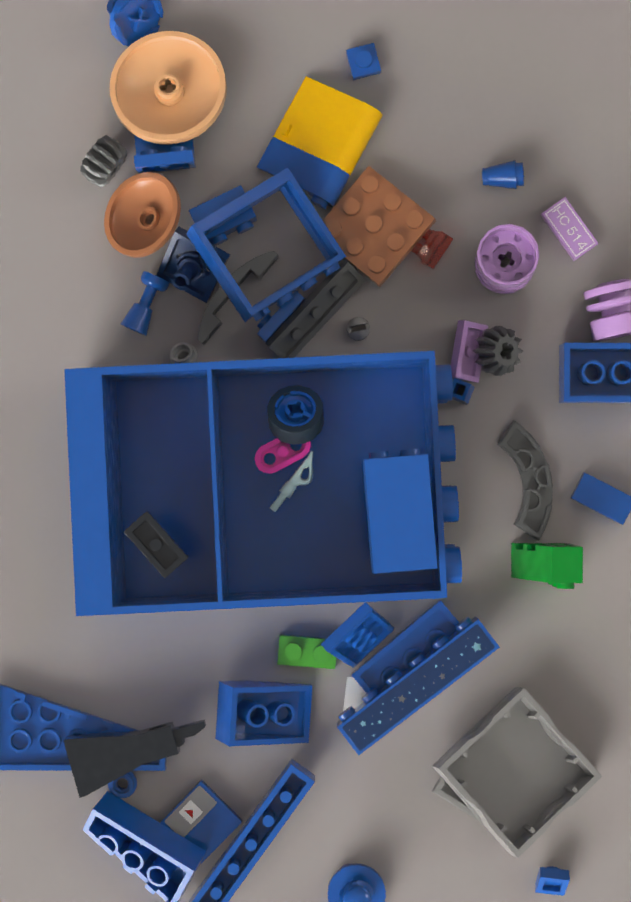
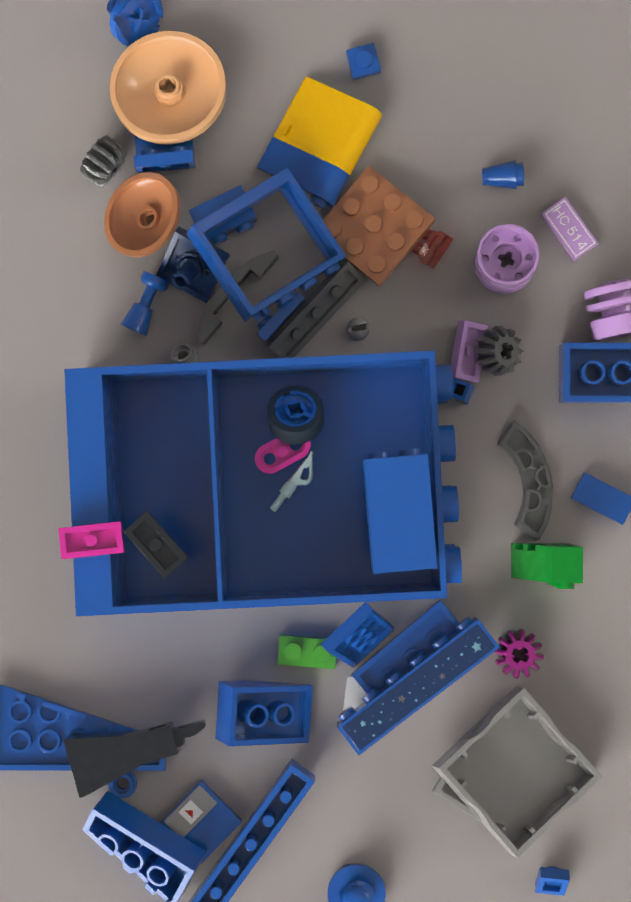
none -> dark pink plate [58,521,125,559]
none -> magenta gear [494,629,544,679]

